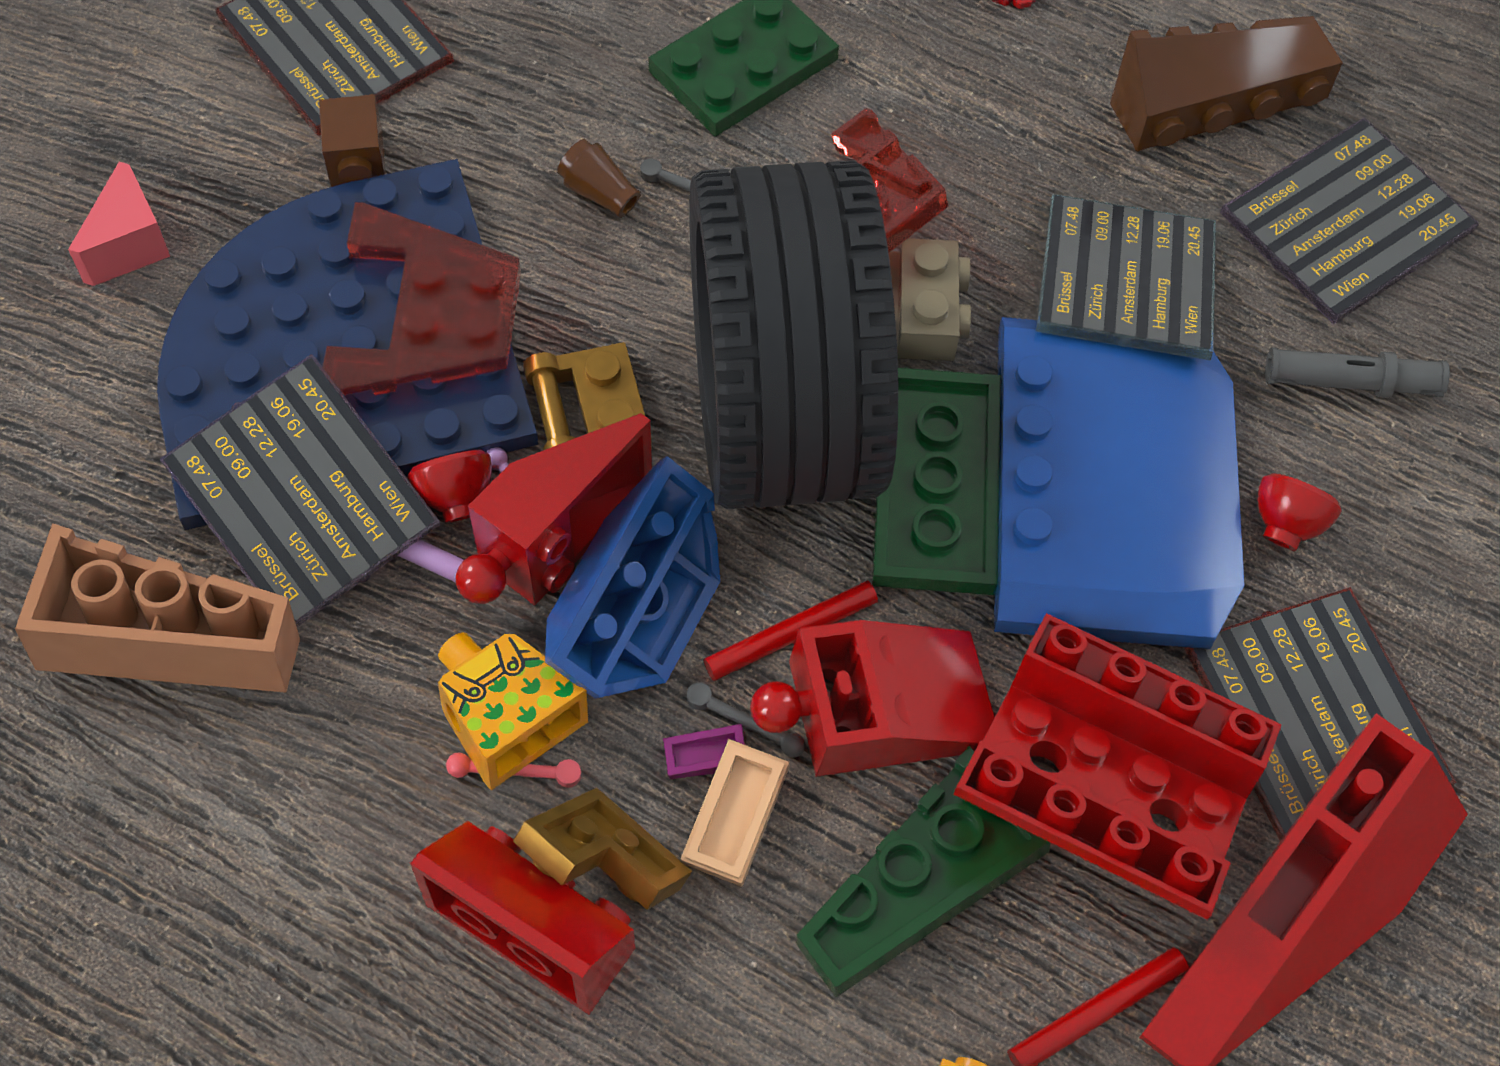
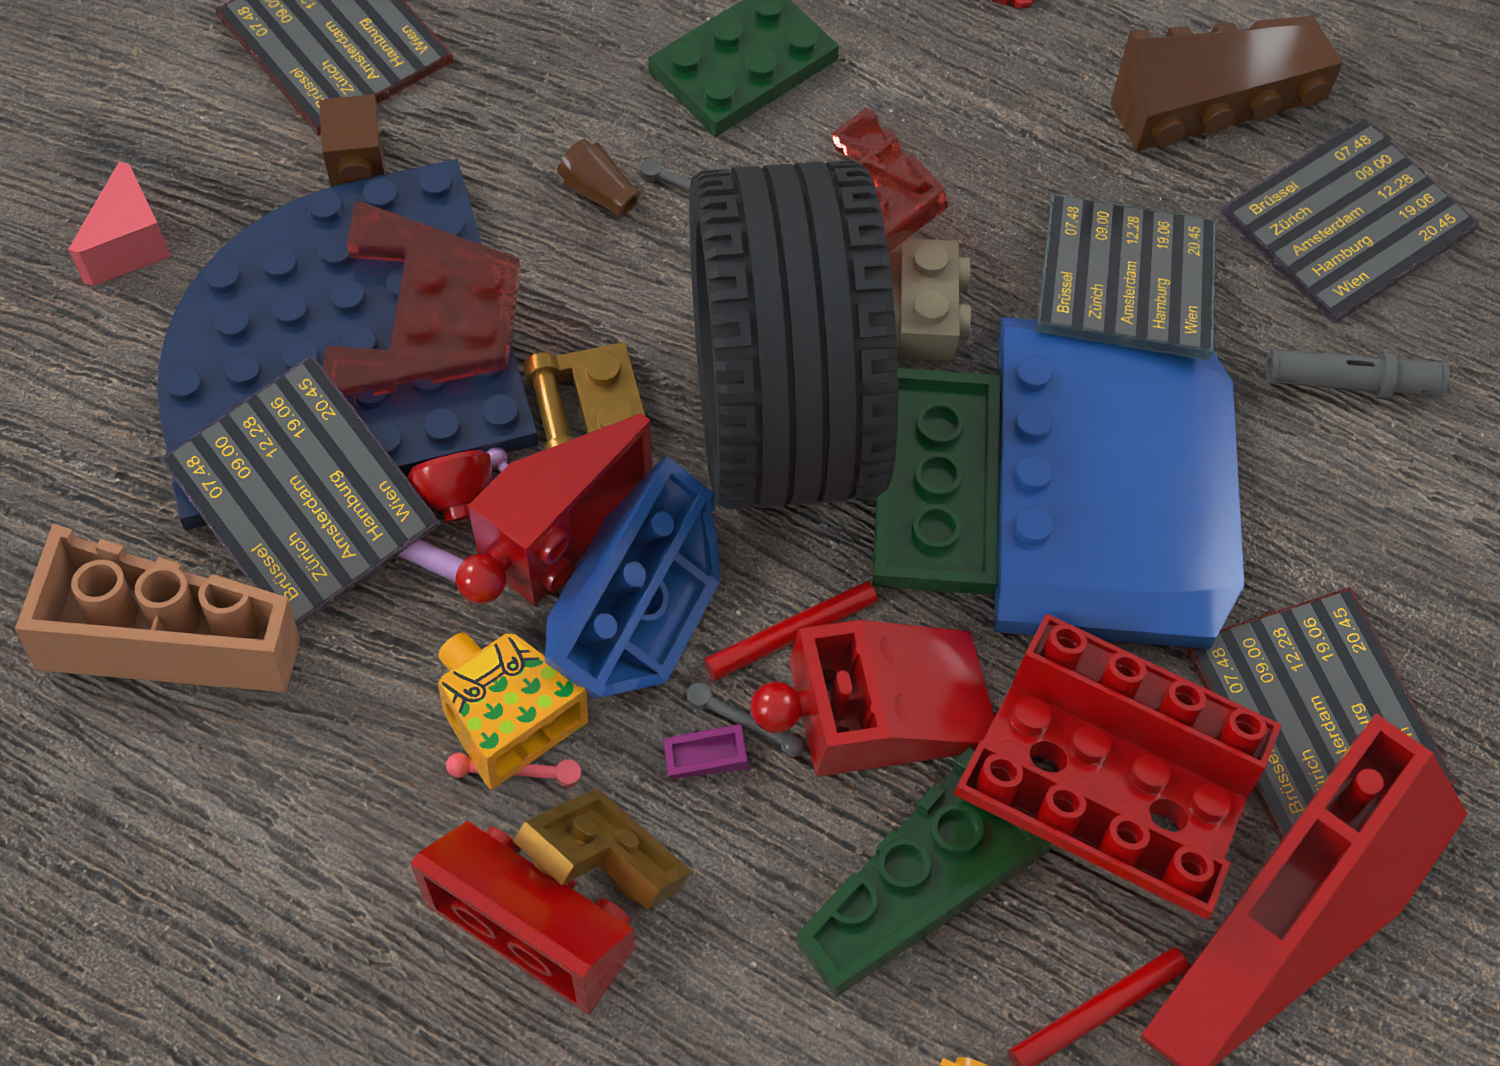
light nougat tile [680,739,790,887] -> none
red brick [1257,473,1342,551] -> none

